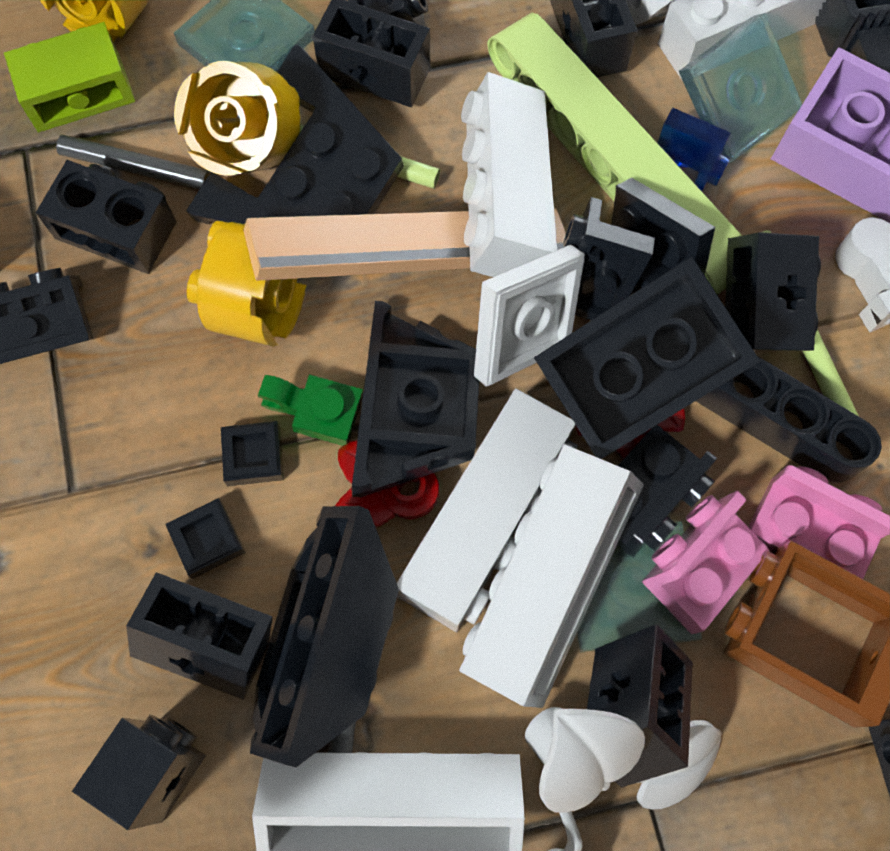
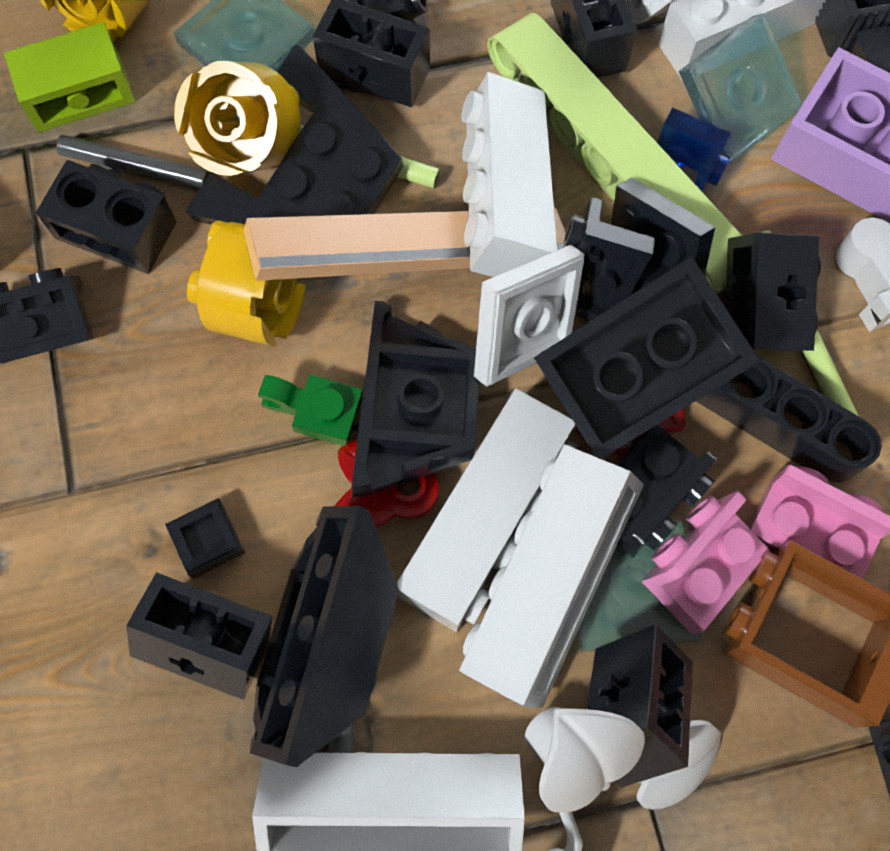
black brick [71,714,206,830] -> none
black tile [221,421,284,487] -> none

